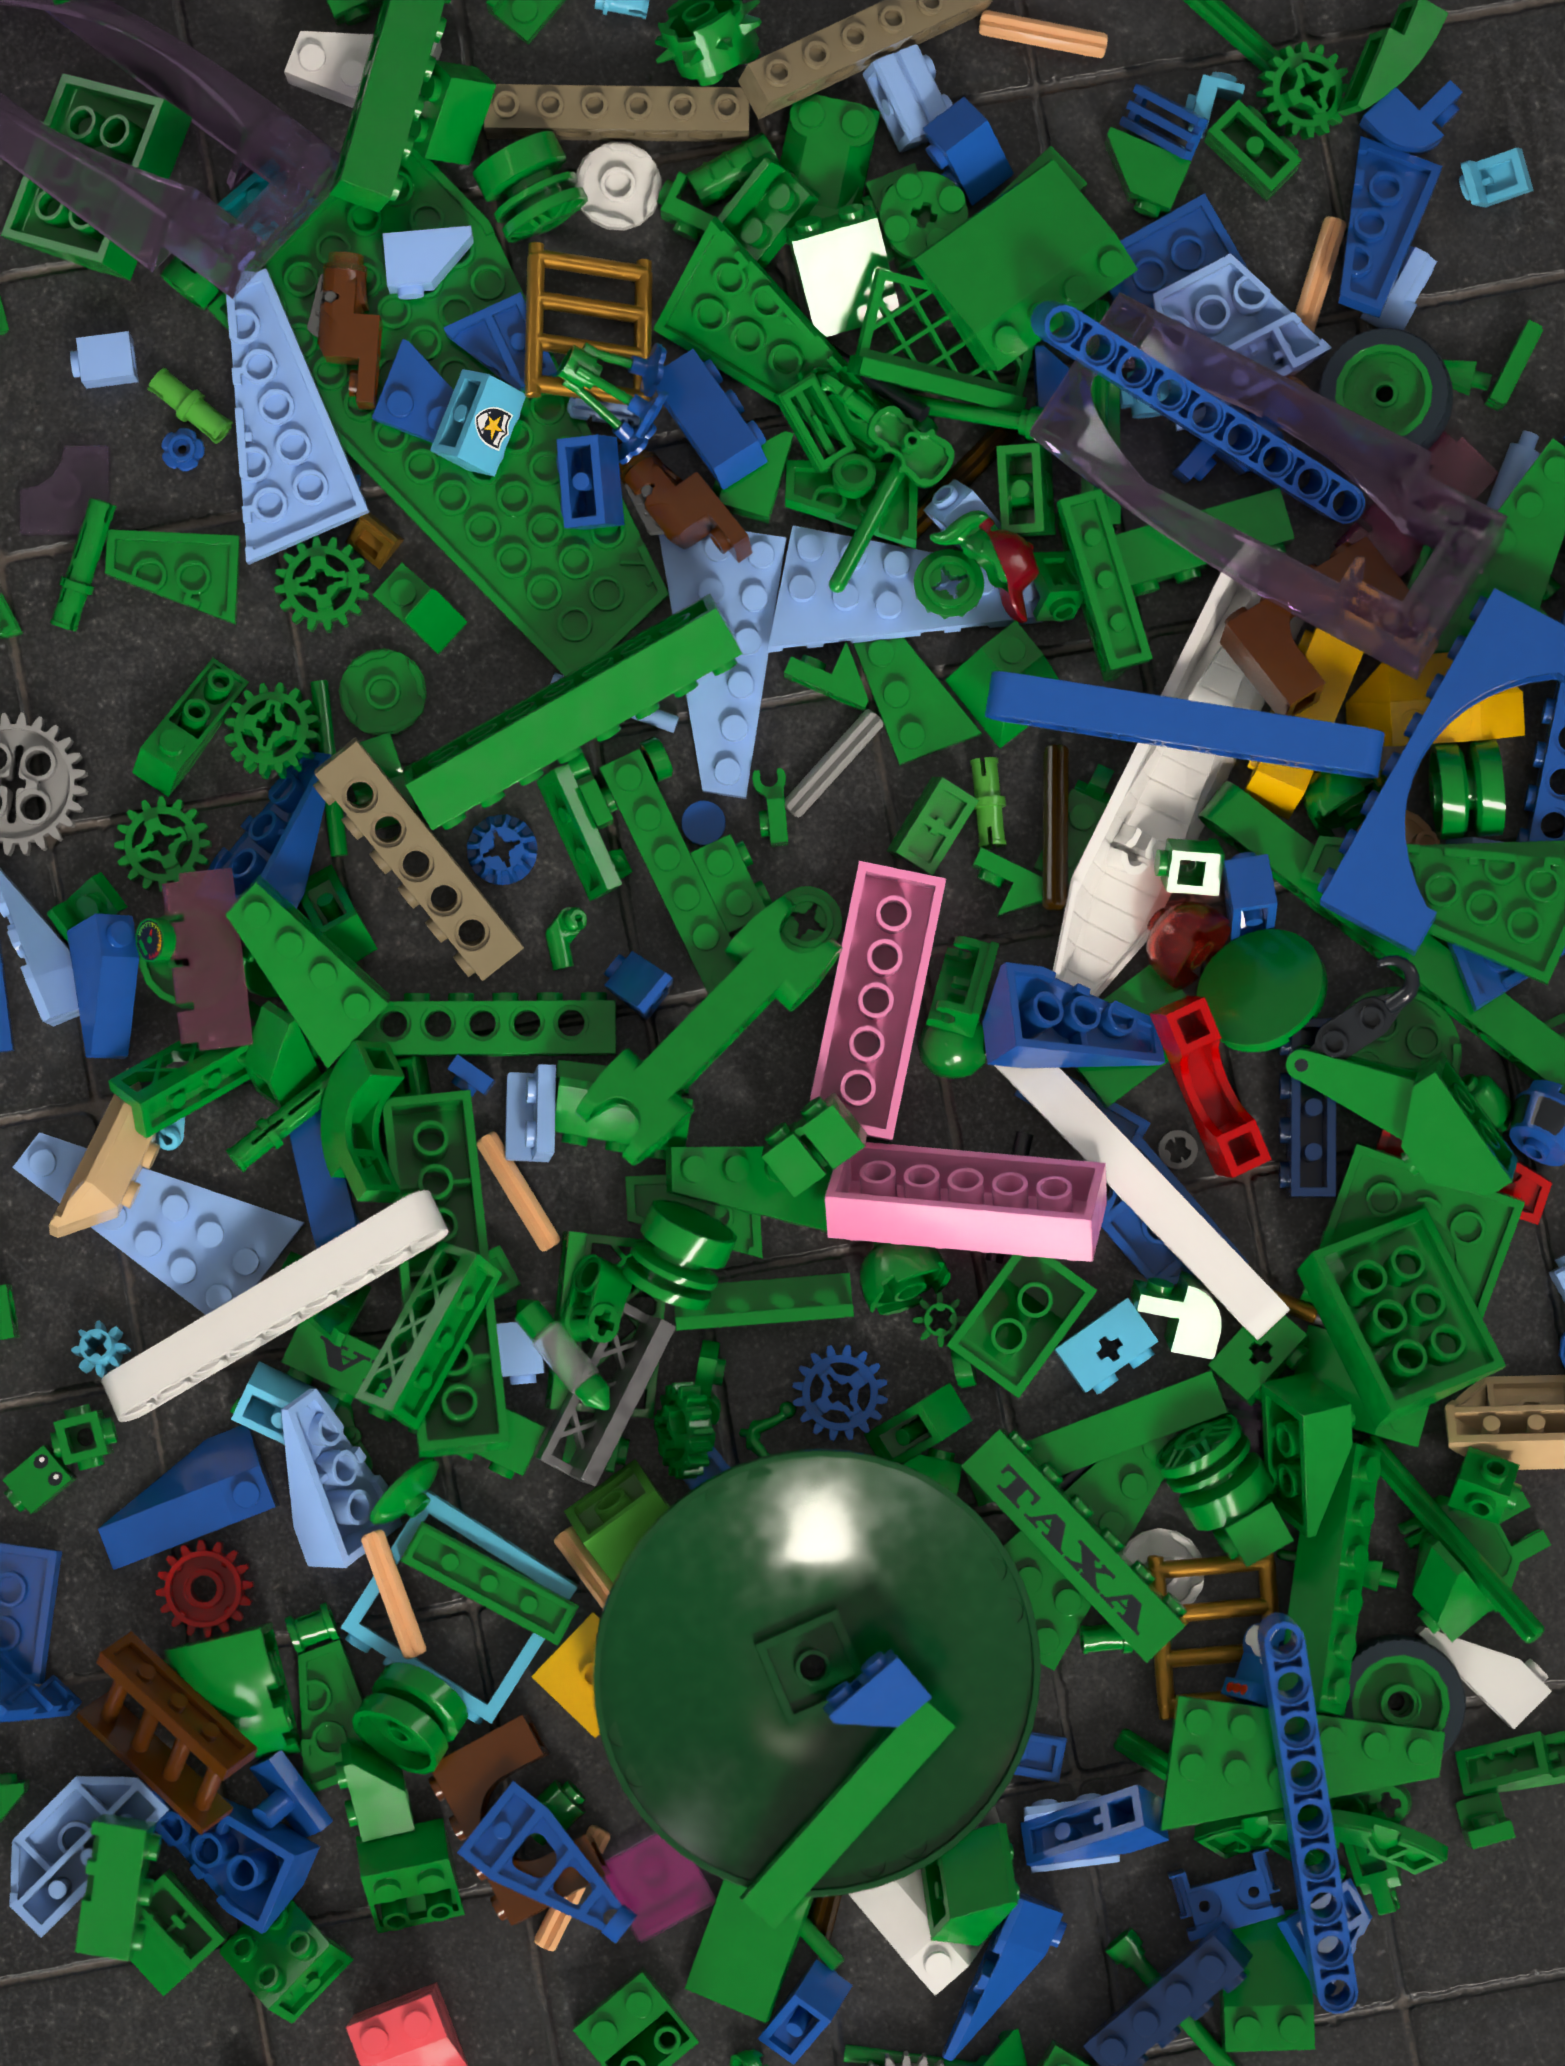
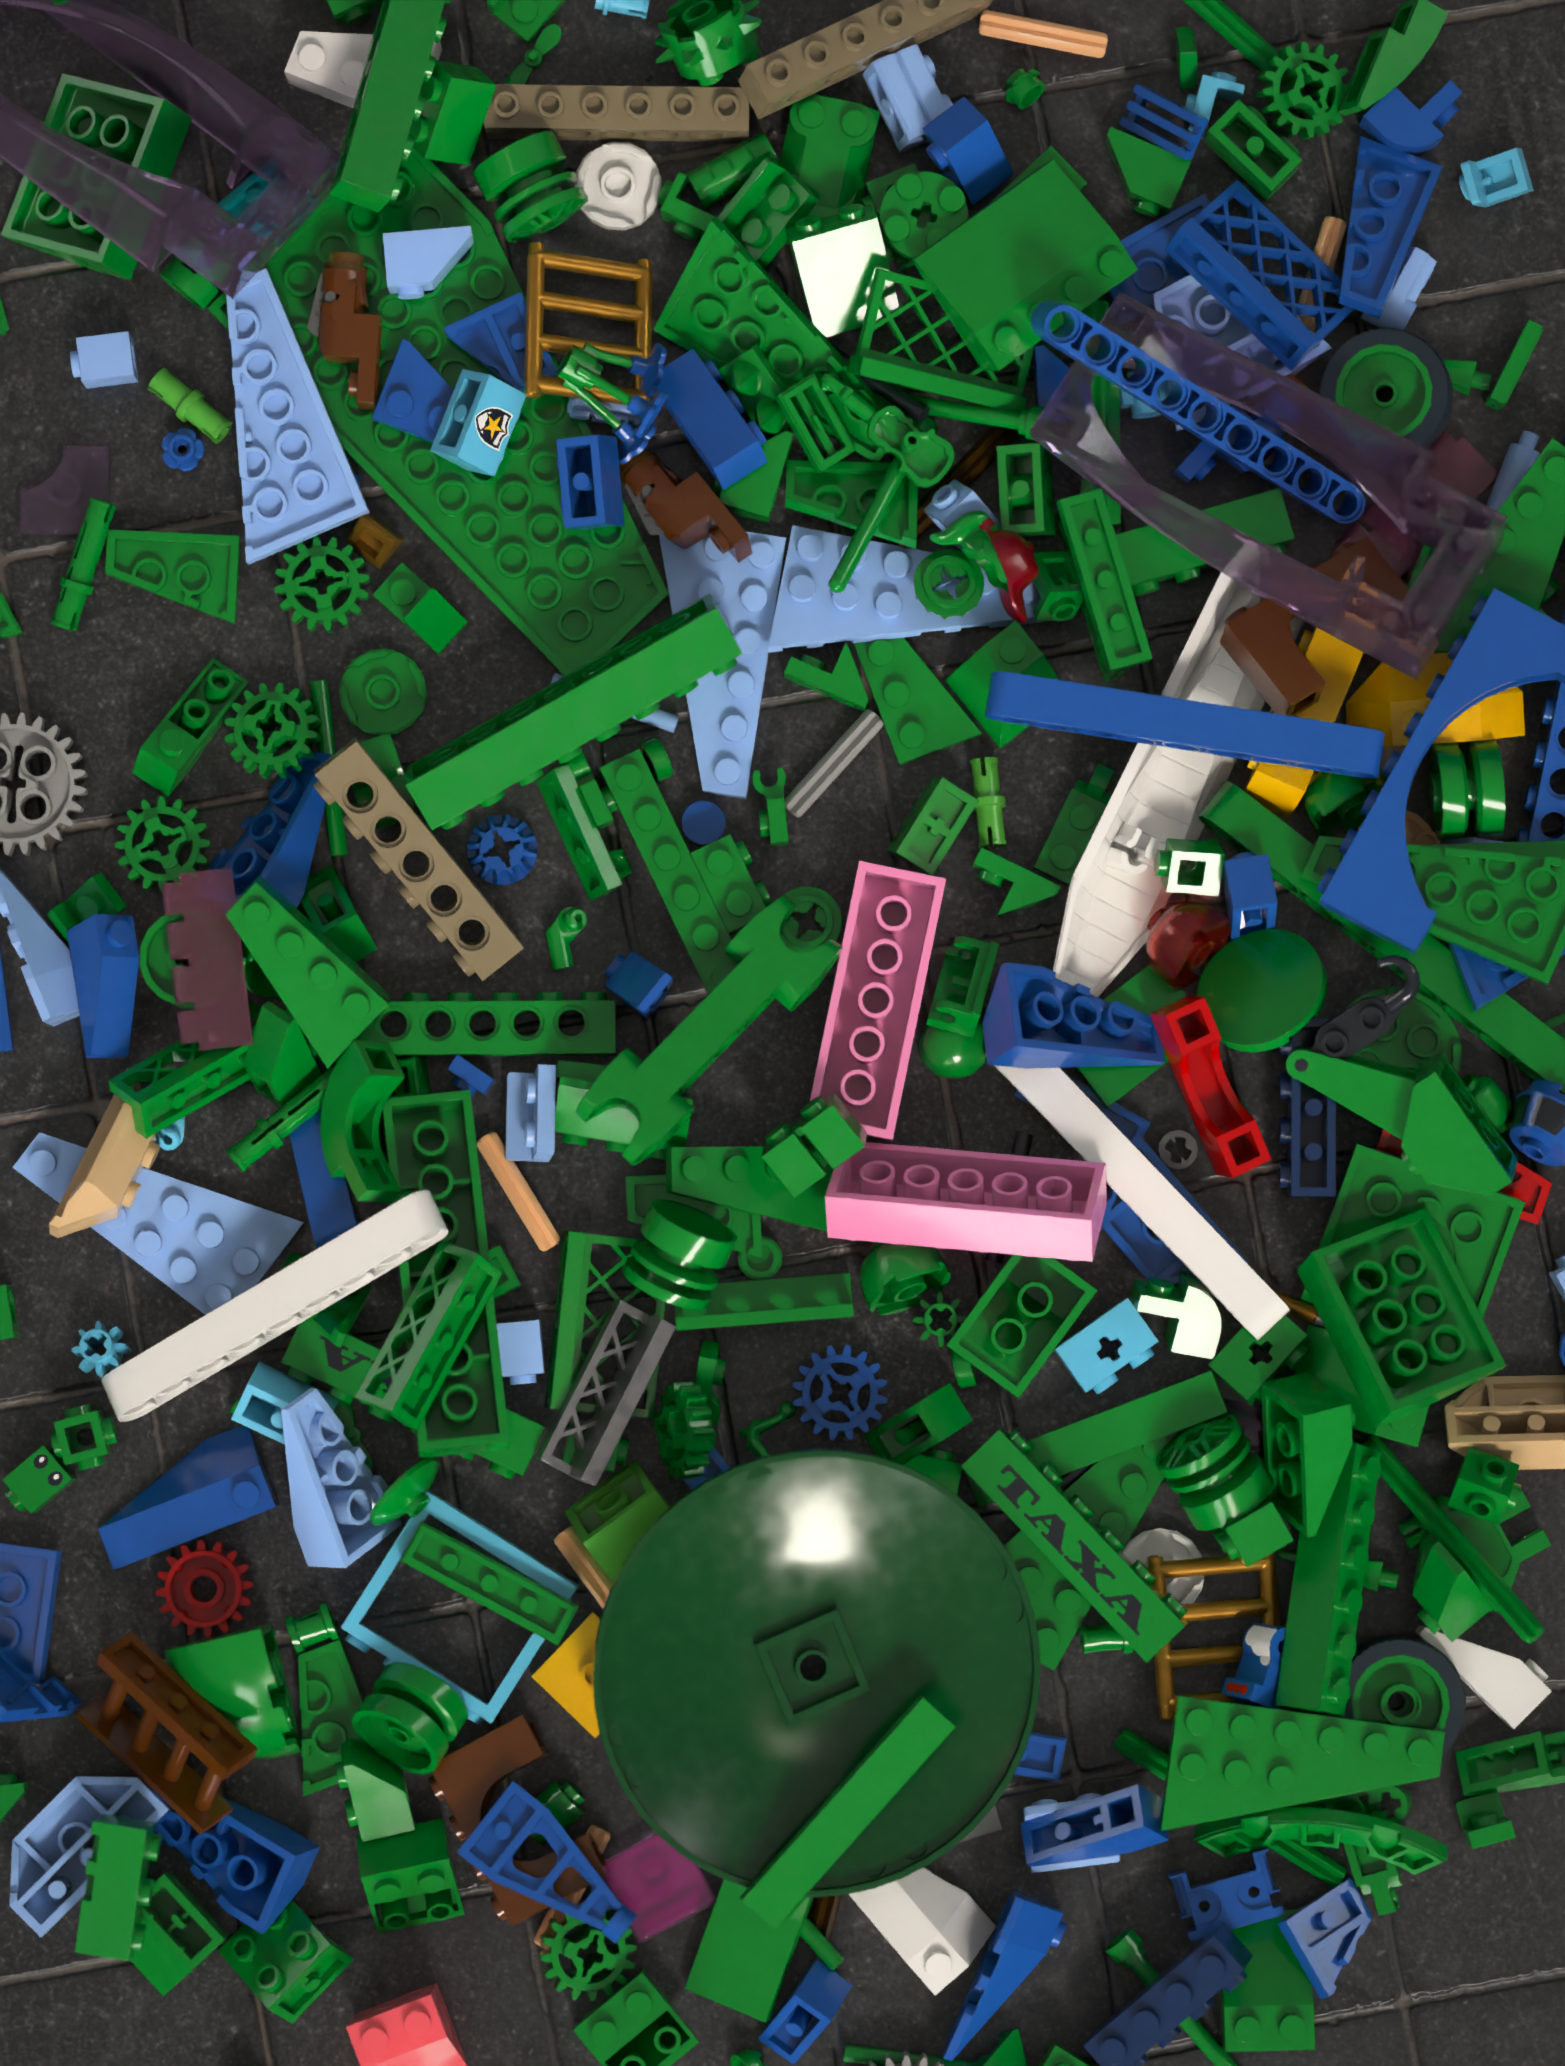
tile [135,918,176,962] -> none
blue tile [249,1750,333,1838] -> none
light nougat axle [361,1529,426,1659] -> none
piece [515,1299,610,1410] -> none
green piece [561,1254,632,1343] -> none
blue slope [822,1649,932,1727] -> none
green tile [832,453,876,499] -> none
green slope [921,1823,1020,1946] -> none
dark brown axle [1043,744,1069,910] -> none
blue beam [1258,1613,1358,2013] -> none
none -> green piece [505,24,562,84]
none -> green gear [538,1901,637,2001]
none -> green tile [718,343,804,441]
none -> green tile [738,1236,782,1280]
none -> green plate [1005,69,1045,110]
none -> blue fence [1164,180,1355,371]
none -> green tile [1175,27,1197,90]

